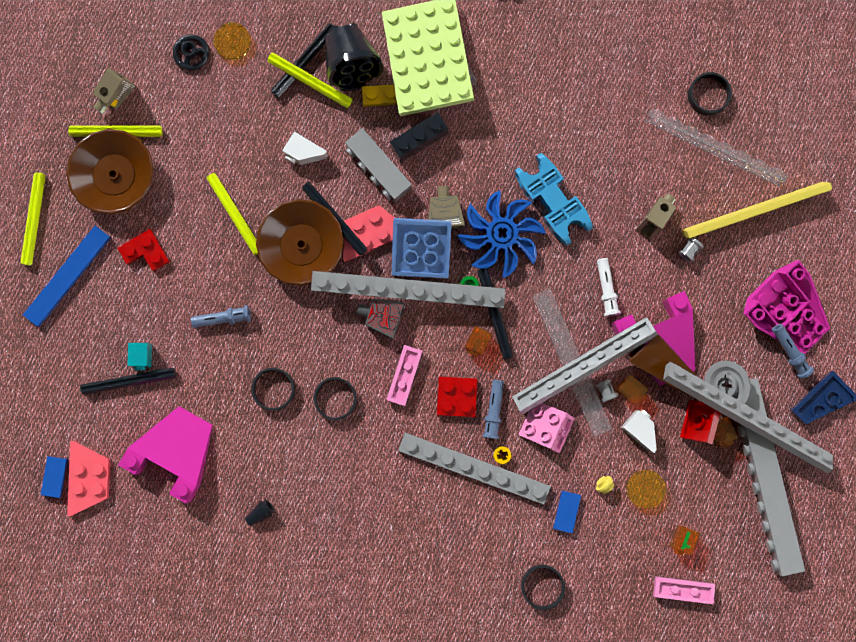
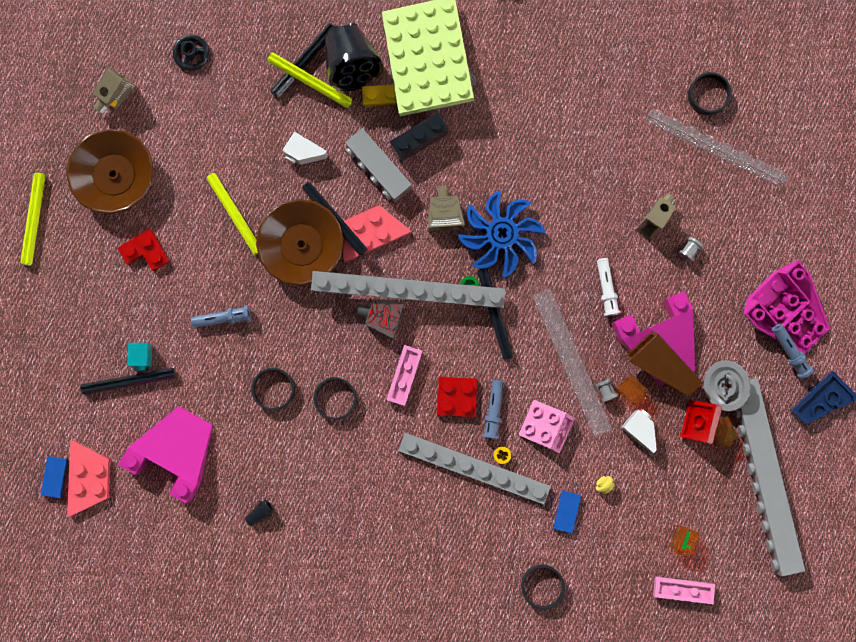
blue tile [23,226,111,327] -> none
neon yellow axle [68,126,163,137] -> none
clear yellow tile [213,22,251,60] -> none
medium blue plate [391,218,452,278] -> none
clear orange brick [465,326,492,357] -> none
plate [512,317,658,414] -> none
dark azure piece [514,153,593,246] -> none
clear yellow tile [626,469,666,509] -> none
light grey plate [663,362,833,473] -> none
light yellow tile [682,182,832,238] -> none

